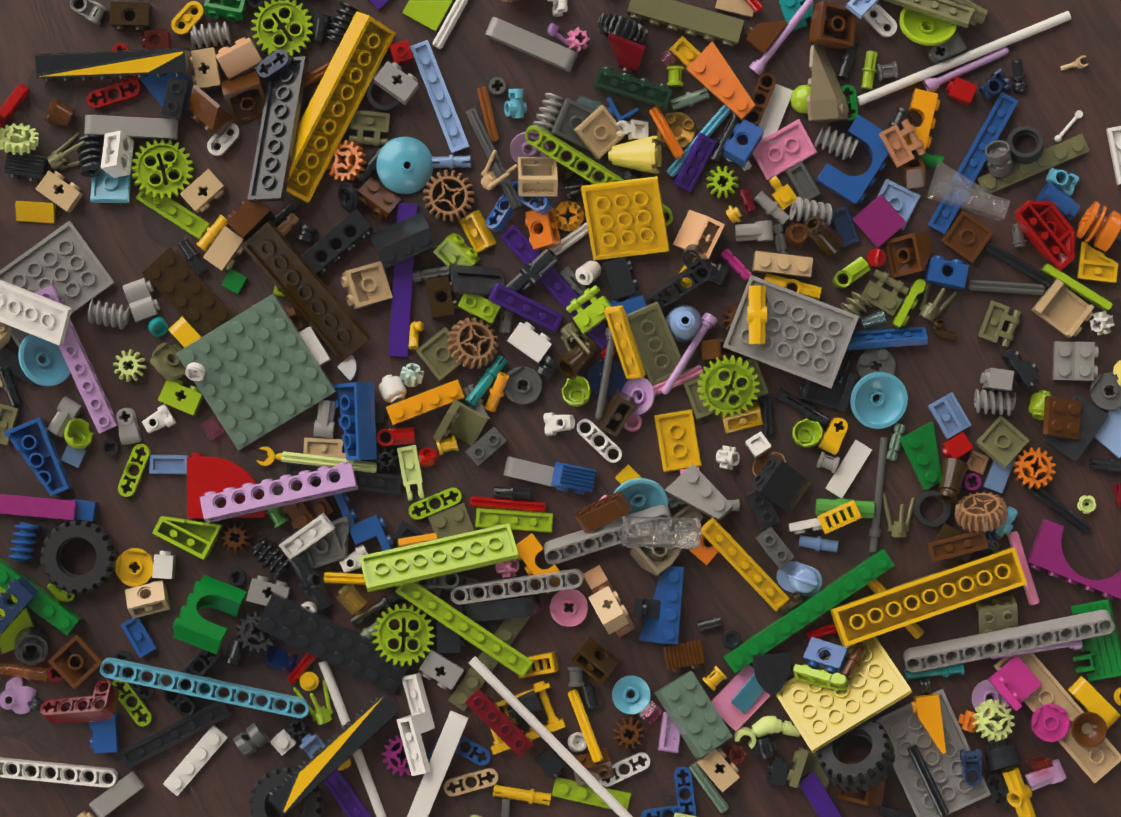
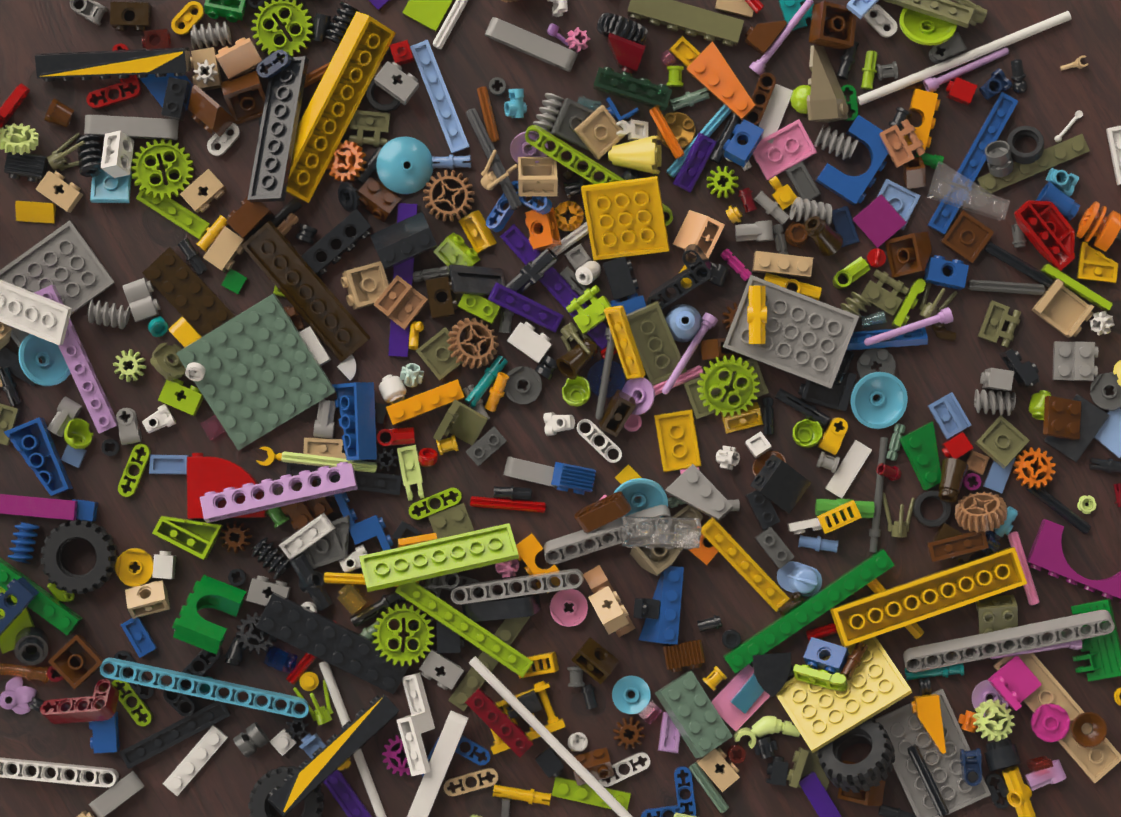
lime tile [475,508,553,533] -> none
yellow axle [568,690,603,763] -> none
yellow beam [1068,676,1121,729] -> none
none -> white gear [193,60,219,85]
none -> medium nougat slope [374,275,429,330]
none -> light grey tile [565,244,591,270]
none -> lavender piece [864,307,953,346]
none -> dark red pin [876,463,901,481]

